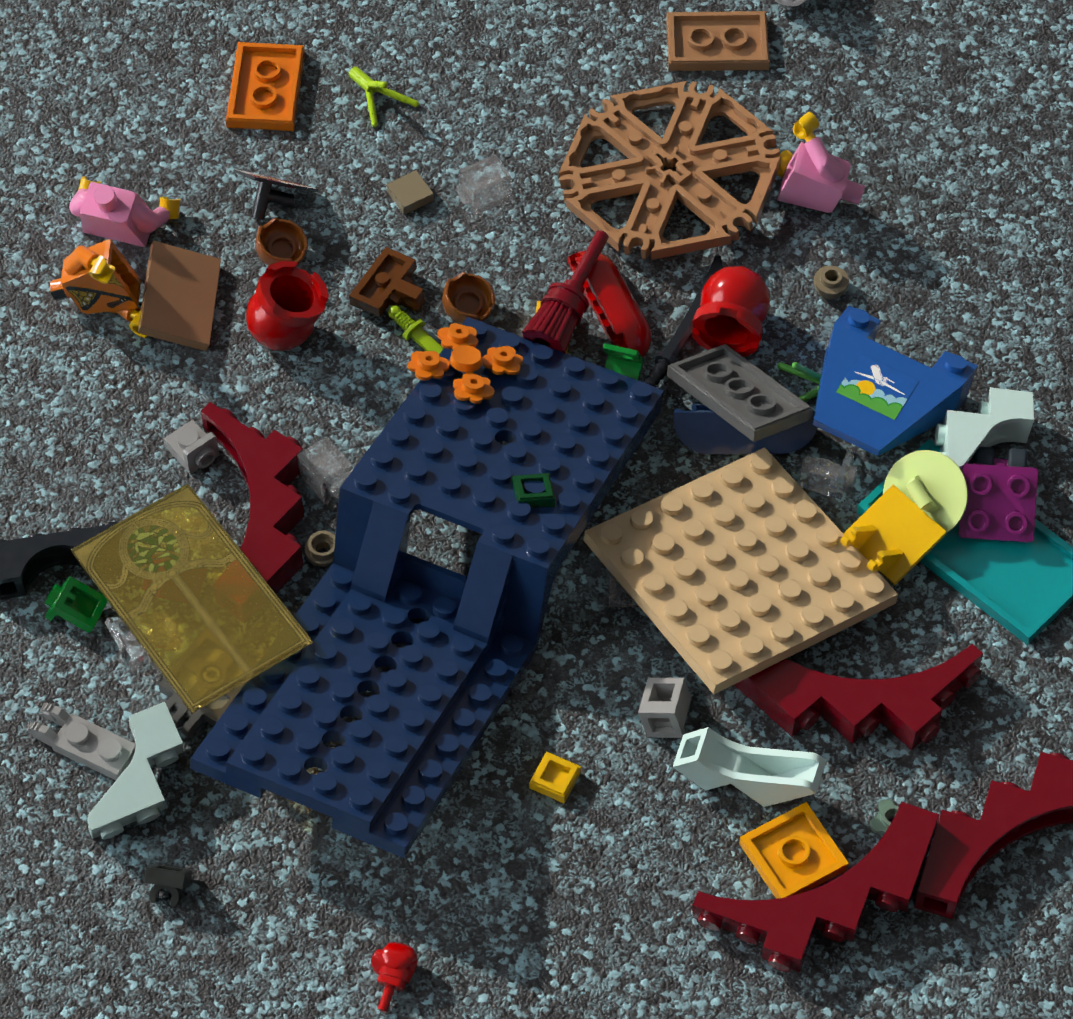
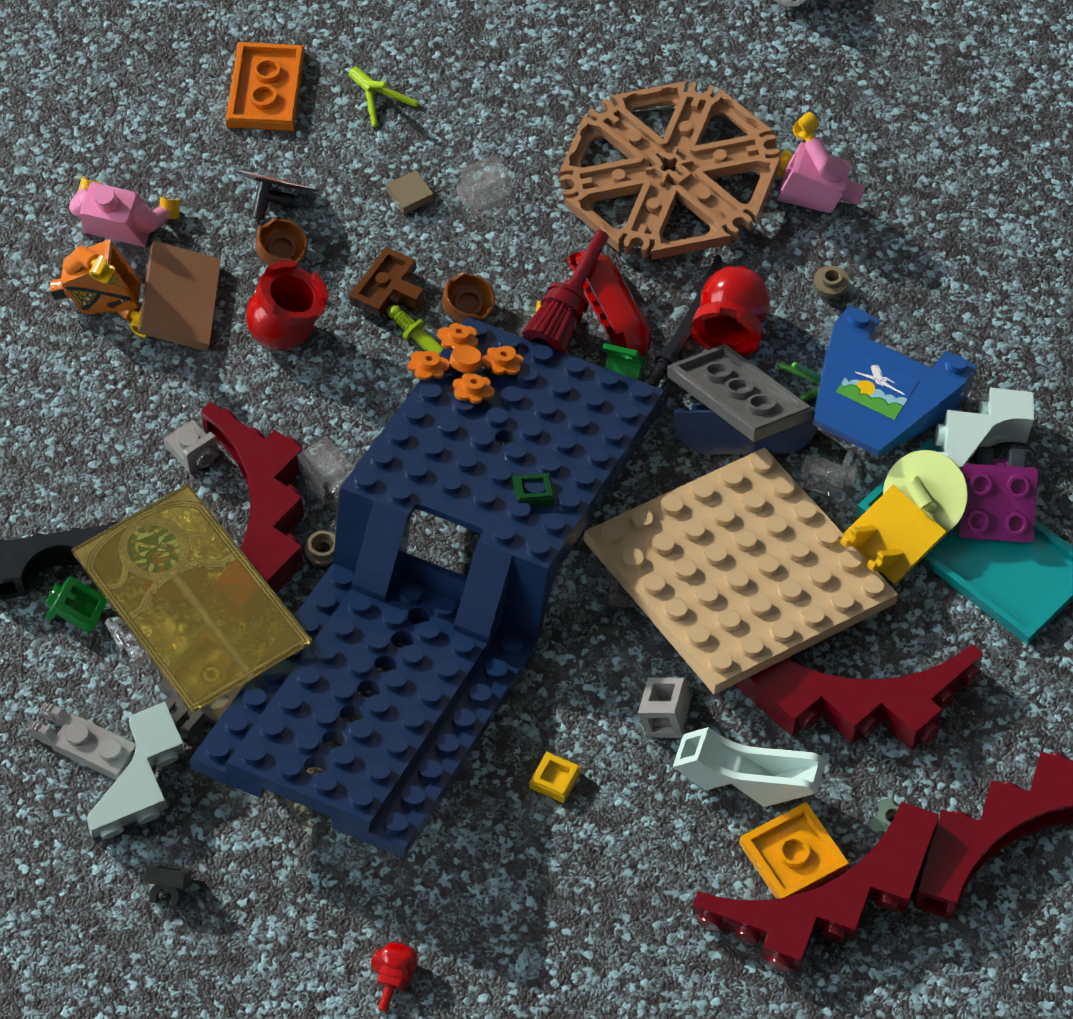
medium nougat tile [666,11,769,71] -> none

